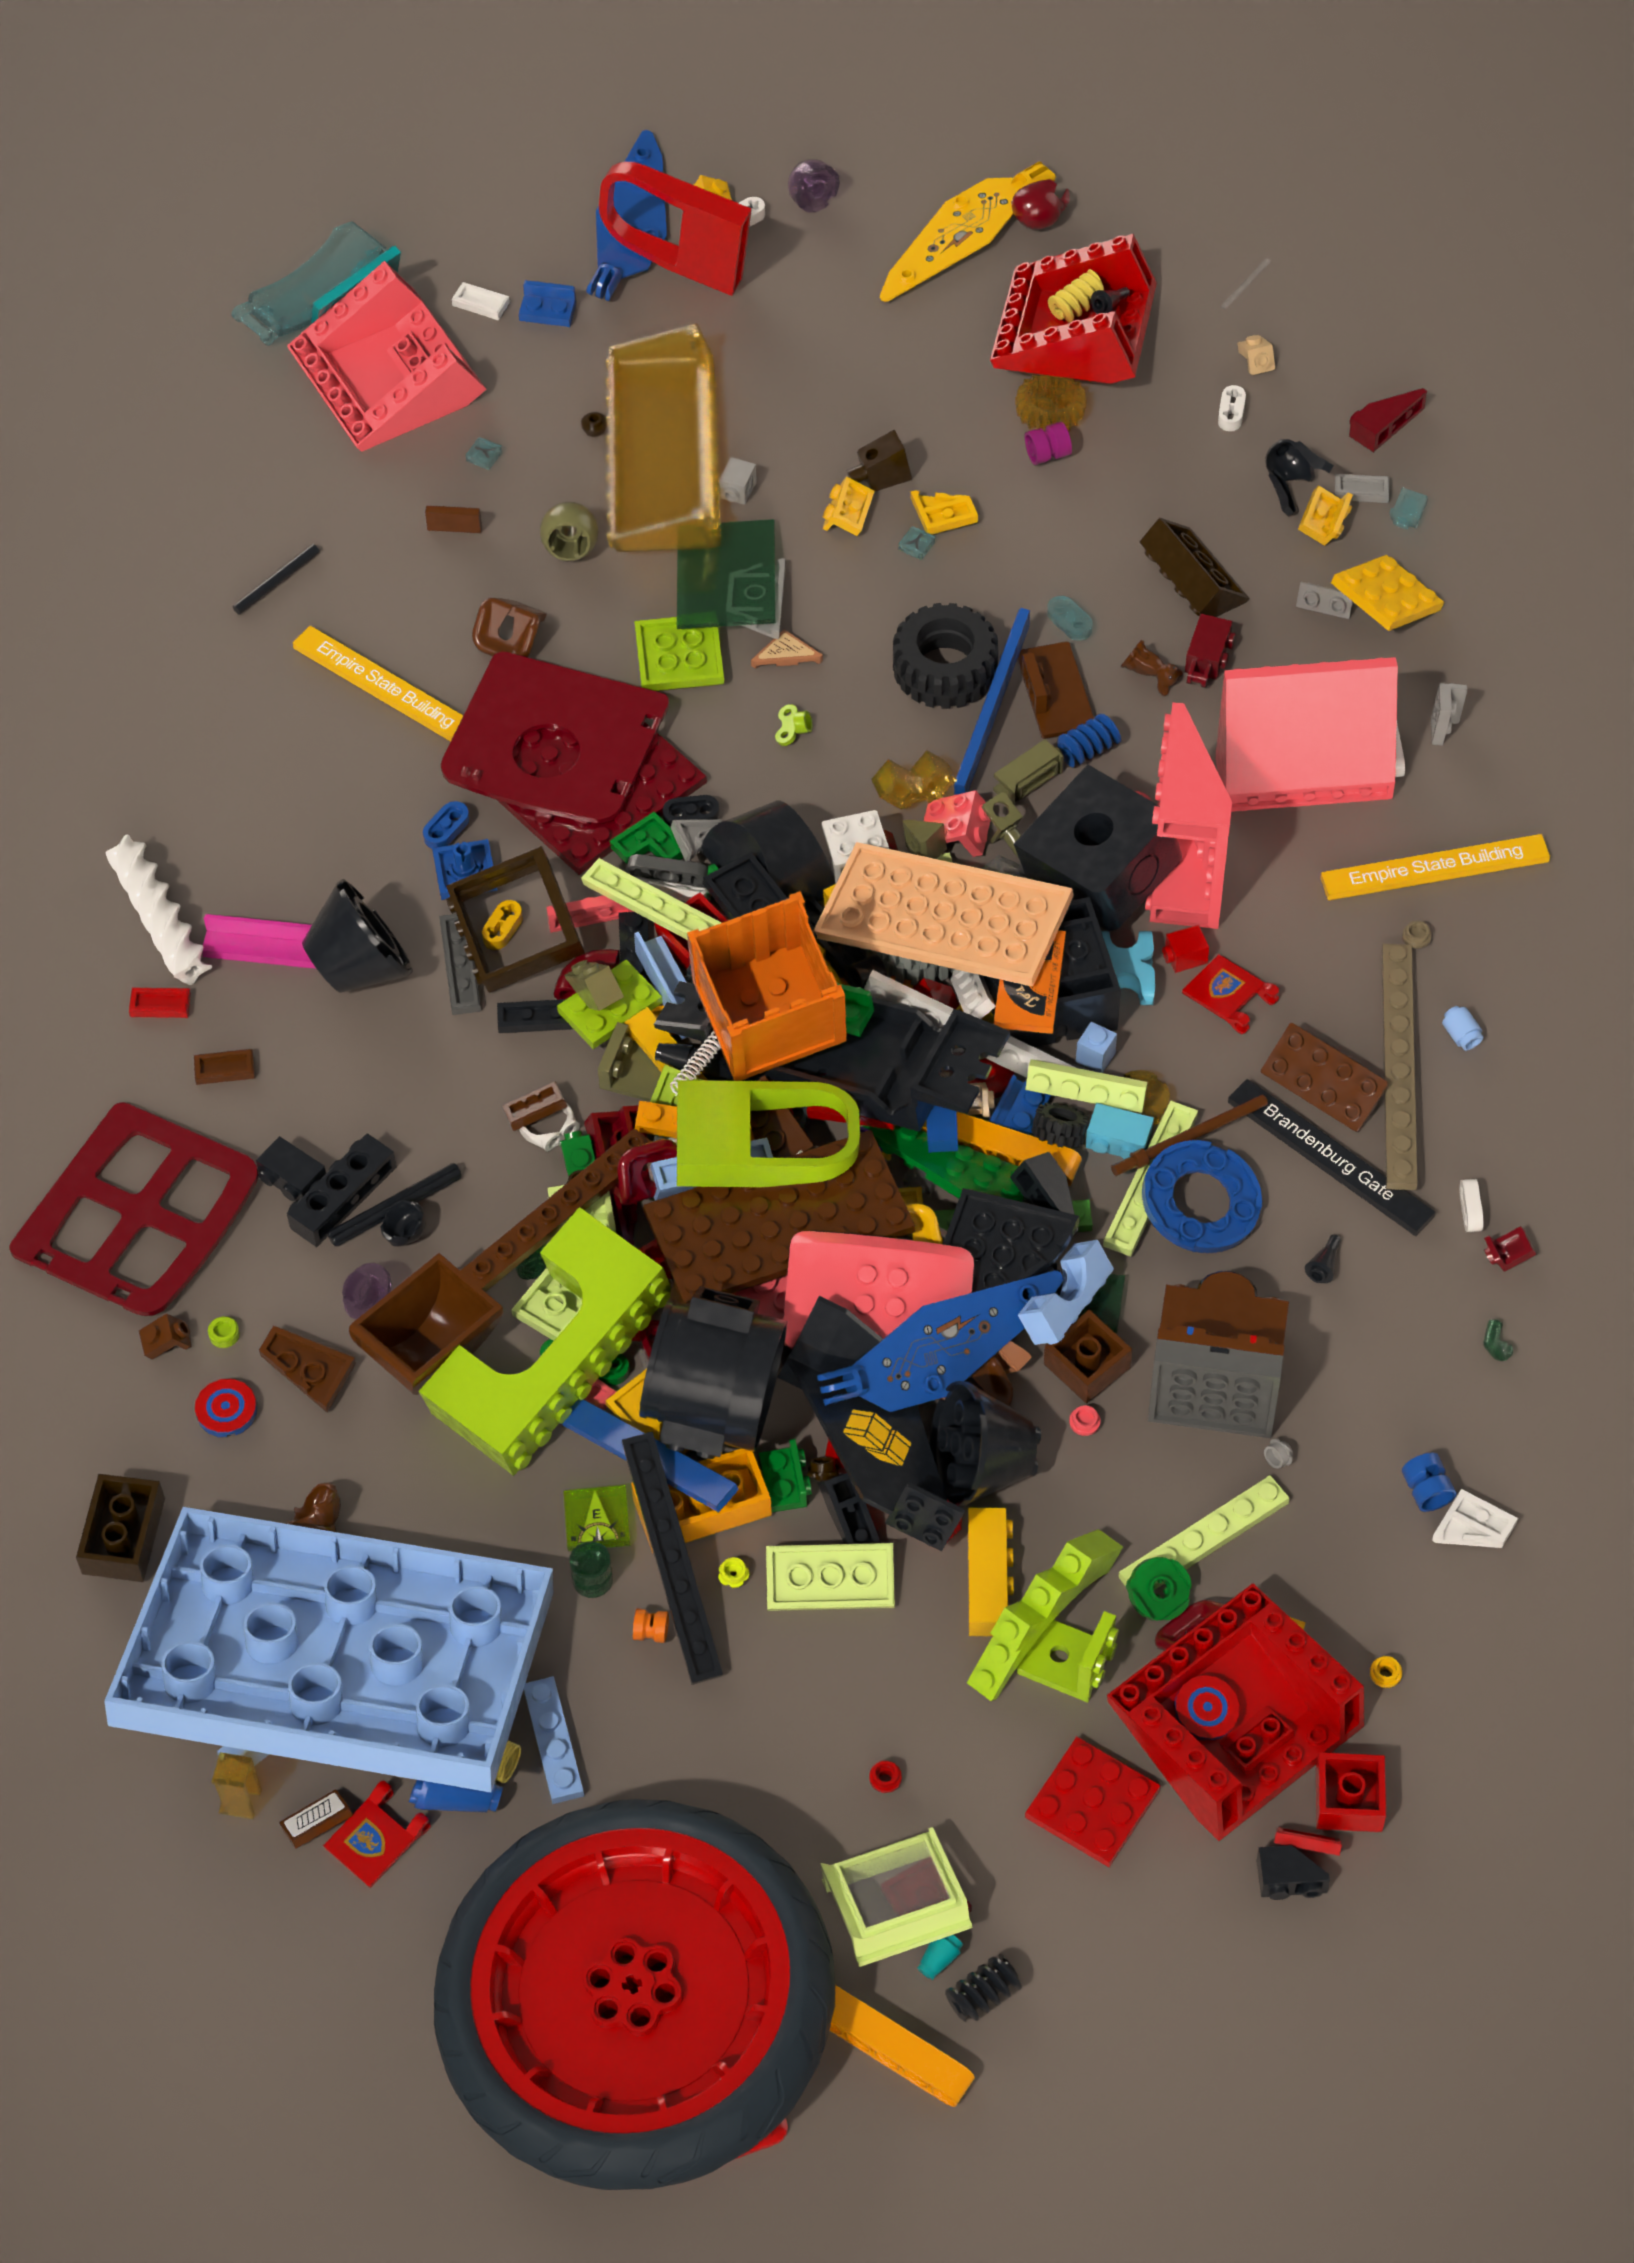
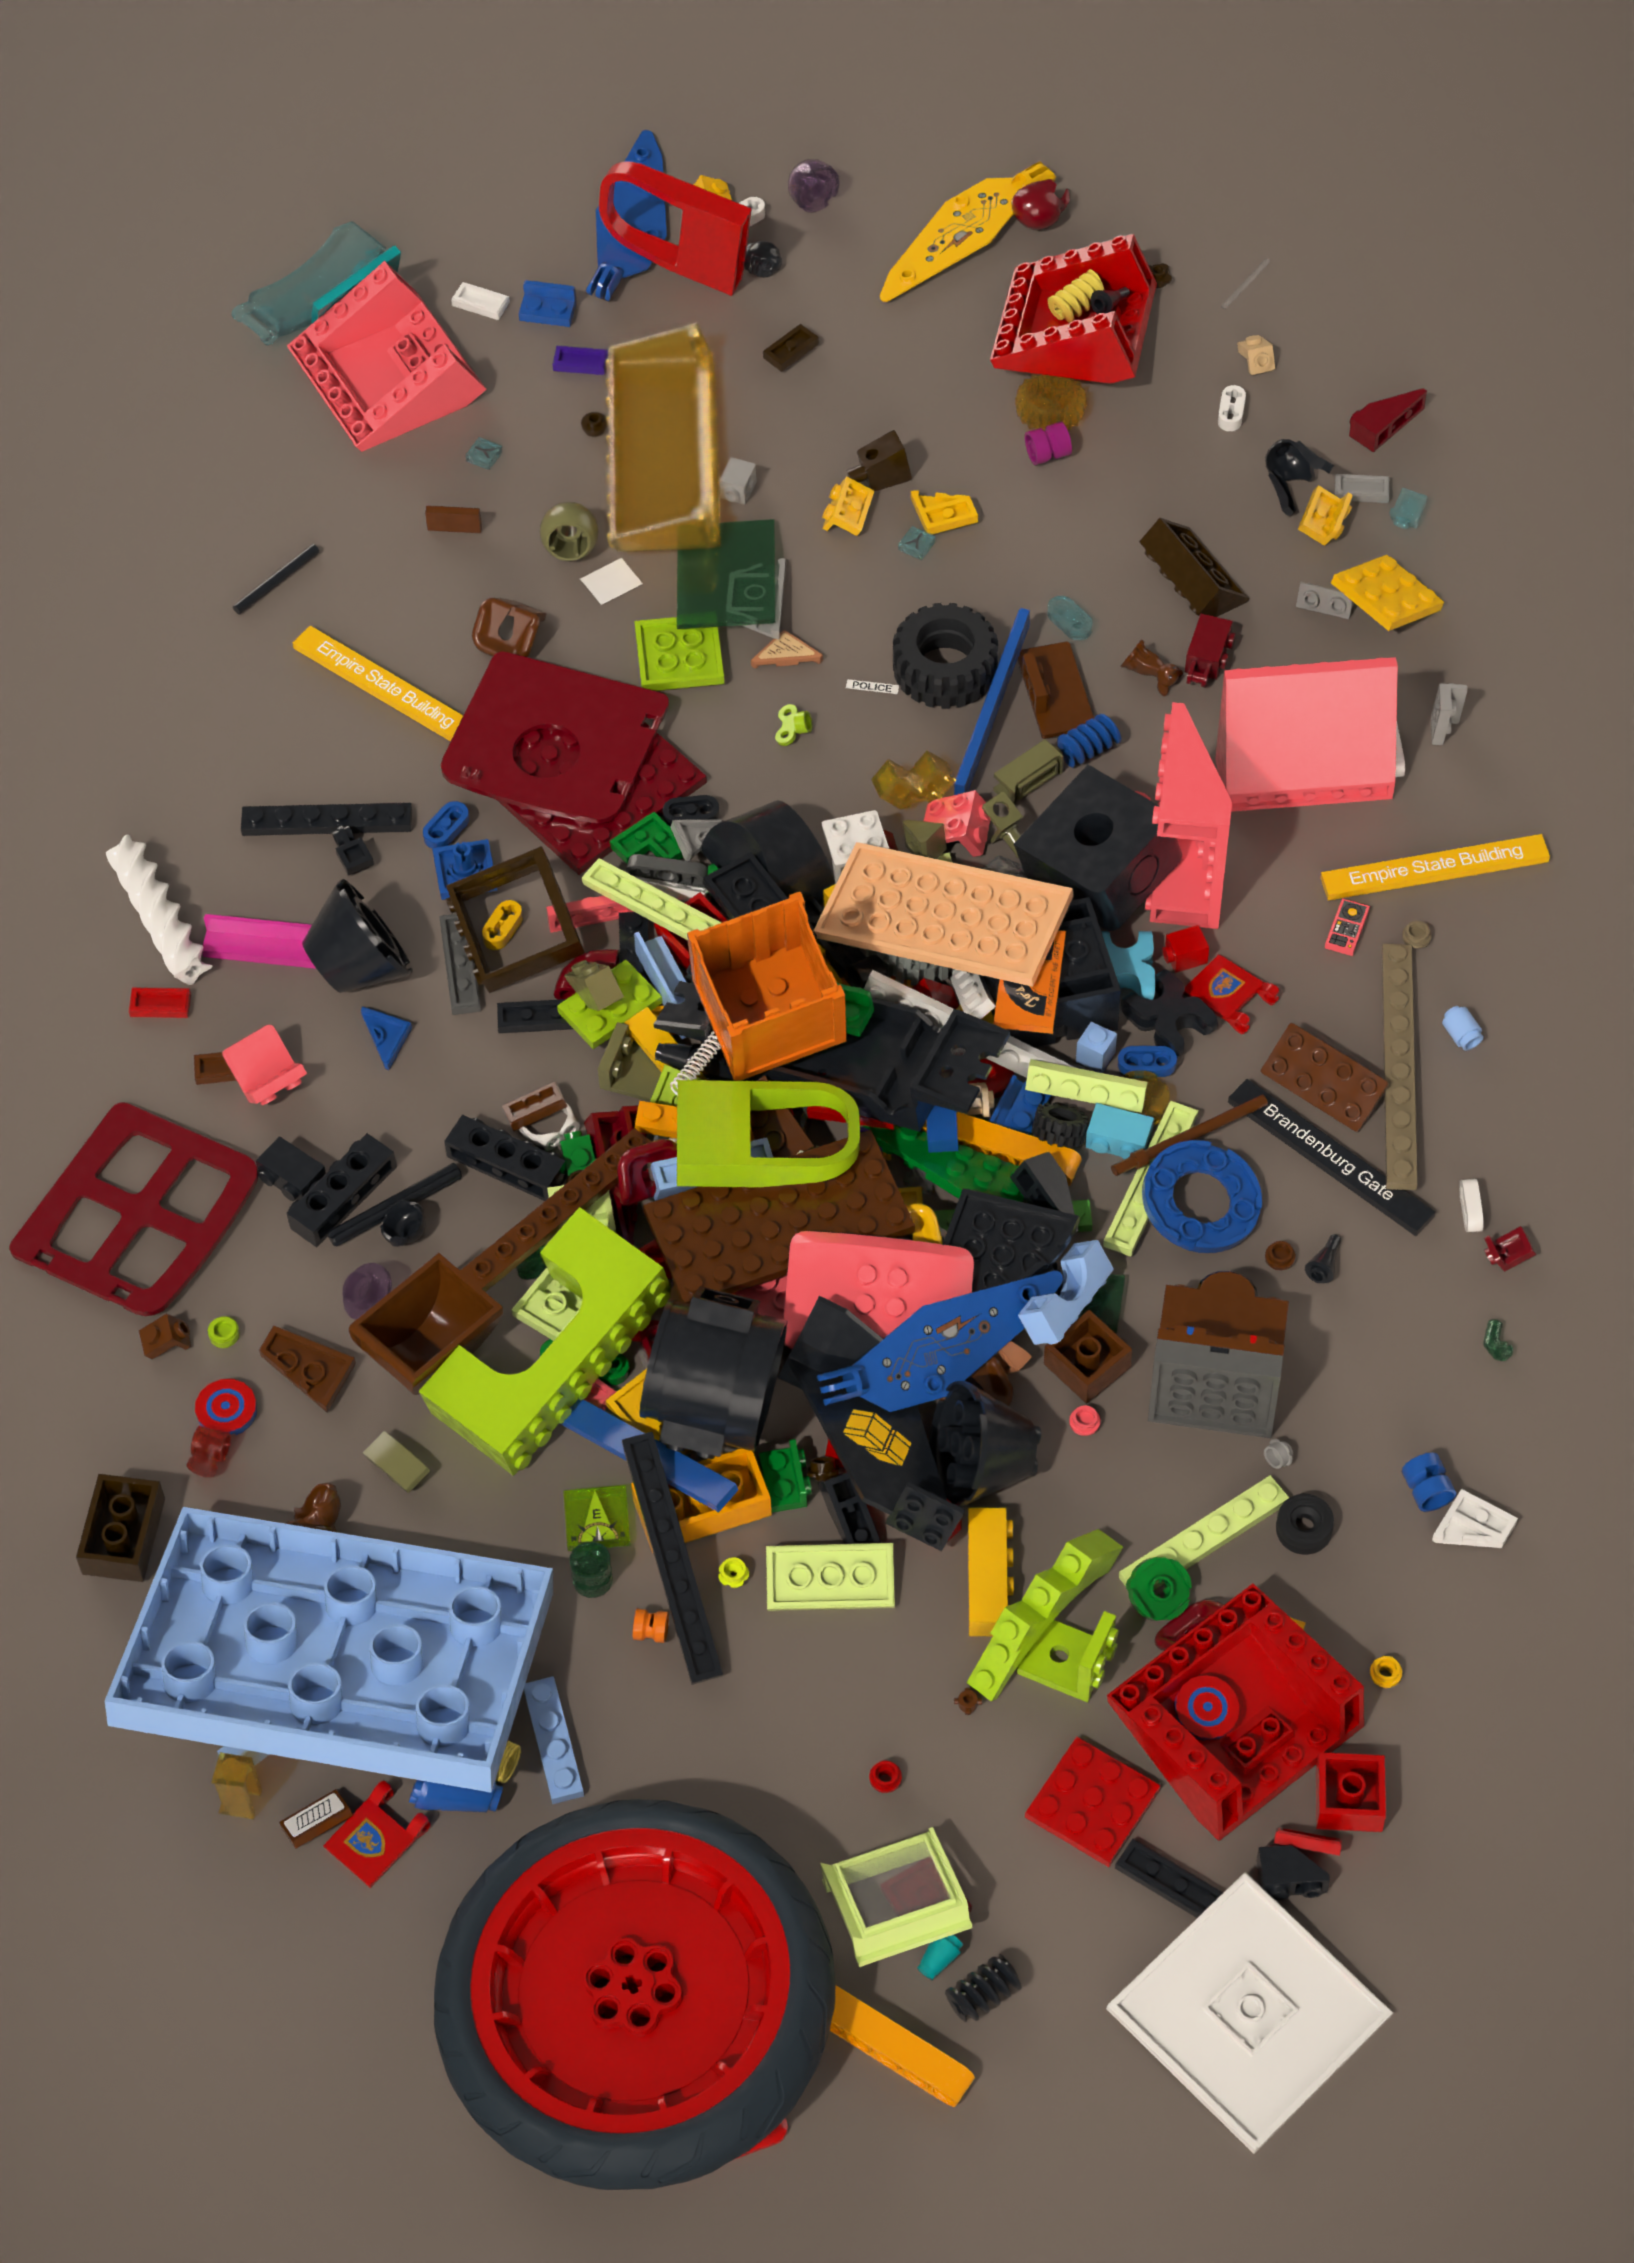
none -> clear red piece [186,1426,231,1478]
none -> coral bracket [222,1025,307,1105]
none -> black plate [241,803,412,836]
none -> black plate [332,825,374,876]
none -> blue tile [361,1006,412,1070]
none -> olive slope [363,1431,430,1493]
none -> black brick [444,1114,567,1201]
none -> dark purple tile [553,346,609,375]
none -> white sticker [580,558,643,605]
none -> black hair [744,240,782,278]
none -> dark brown plate [763,324,819,372]
none -> white sticker [846,679,899,694]
none -> reddish brown piece [954,1687,982,1715]
none -> white tile [1106,1872,1393,2154]
none -> black tile [1115,1839,1223,1918]
none -> blue plate [1117,1046,1177,1077]
none -> black piece [1121,969,1218,1058]
none -> dark brown plate [1148,263,1172,288]
none -> reddish brown plate [1265,1241,1296,1271]
none -> black tyre [1276,1494,1334,1555]
none -> tile [1325,898,1370,956]

